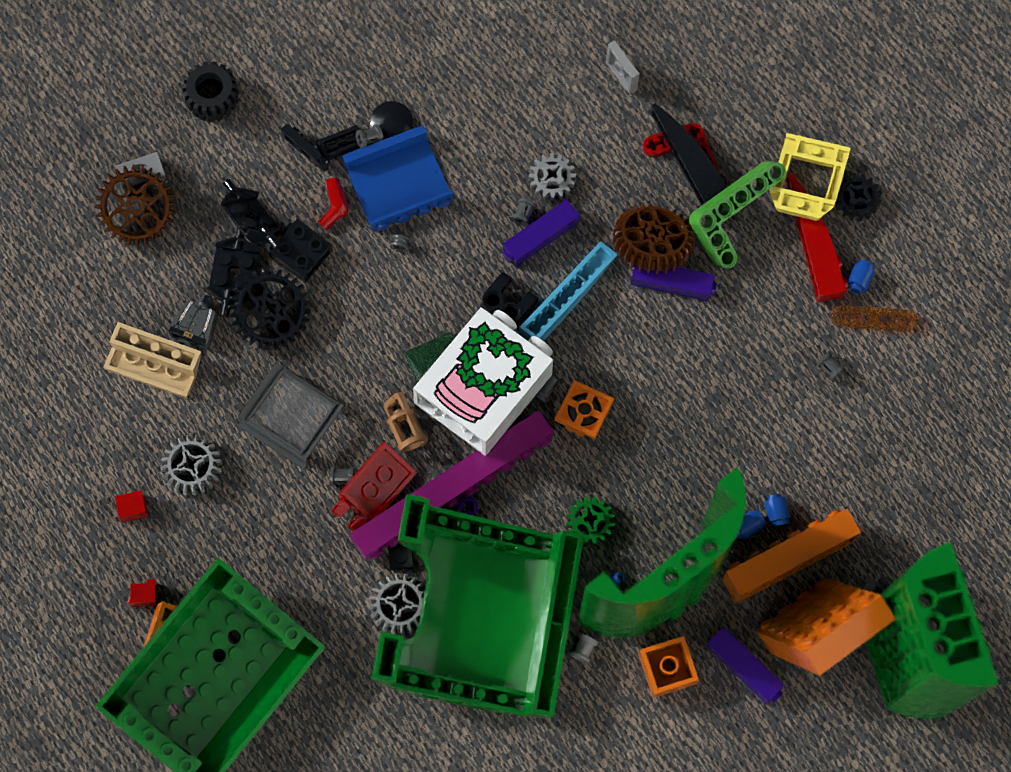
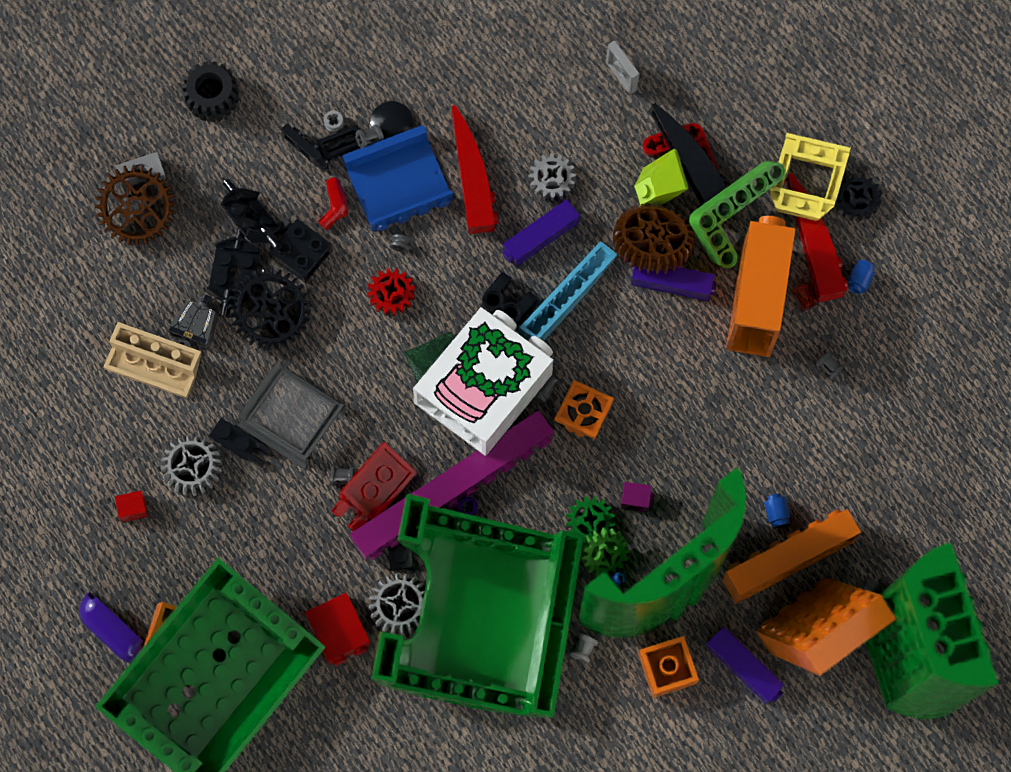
red panel [128,579,158,607] -> none
medium nougat piece [384,392,429,453] -> none
dark grey bush [511,198,537,227] -> none
blue brick [736,510,766,542] -> none
clear orange beam [830,305,918,332] -> none
none -> dark purple brick [80,591,144,663]
none -> black hinge [209,418,273,468]
none -> red brick [305,592,371,666]
none -> light grey bush [324,110,344,132]
none -> red gear [367,268,415,316]
none -> red slope [451,105,498,235]
none -> bright green gear [581,528,630,576]
none -> magenta brick [620,482,655,512]
none -> lime slope [635,149,689,207]
none -> orange brick [726,216,796,357]
none -> clear red bush [792,282,819,311]

